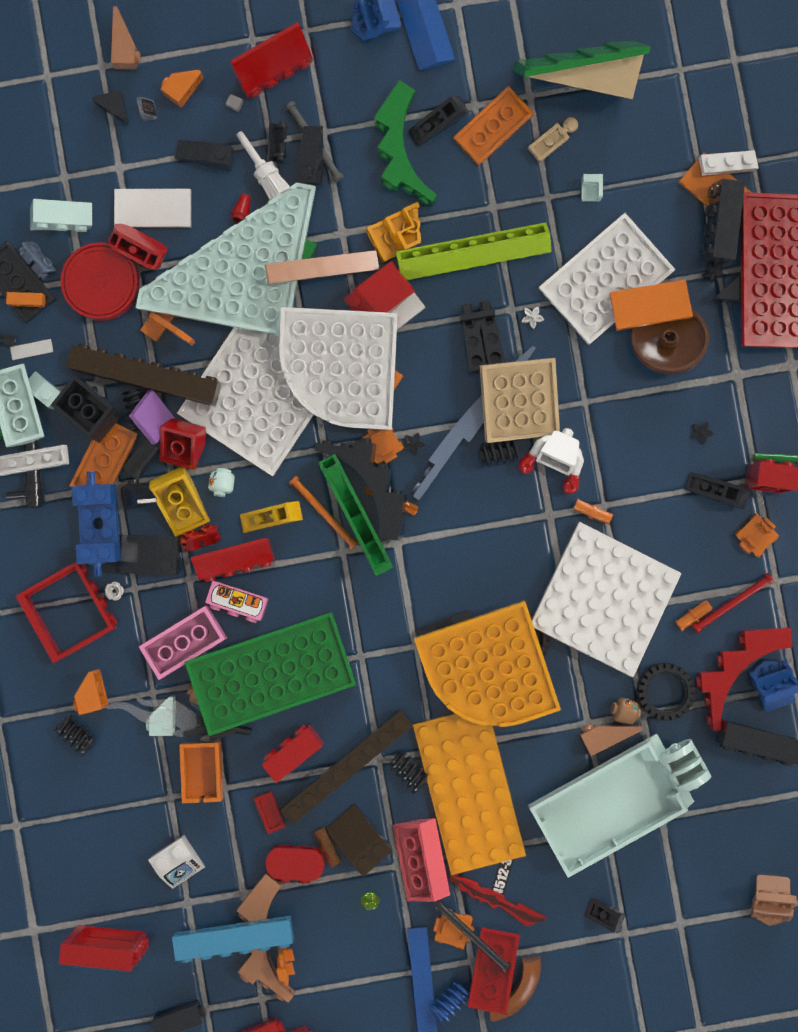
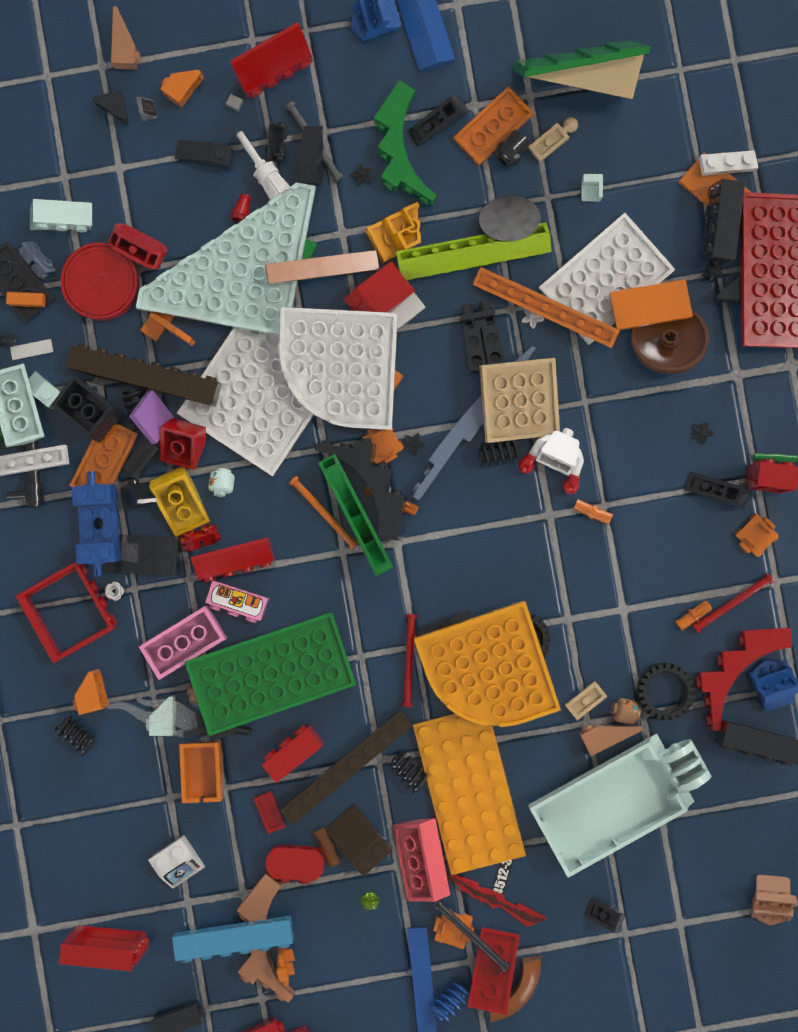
white tile [114,189,191,228] -> none
yellow slope [240,501,303,533] -> none
white plate [532,522,681,677] -> none
none -> black plant [350,163,373,186]
none -> red bar [401,614,417,707]
none -> orange plate [473,267,620,348]
none -> flat silver sticker [479,196,540,241]
none -> black piece [495,130,530,167]
none -> tan plate [565,681,607,720]

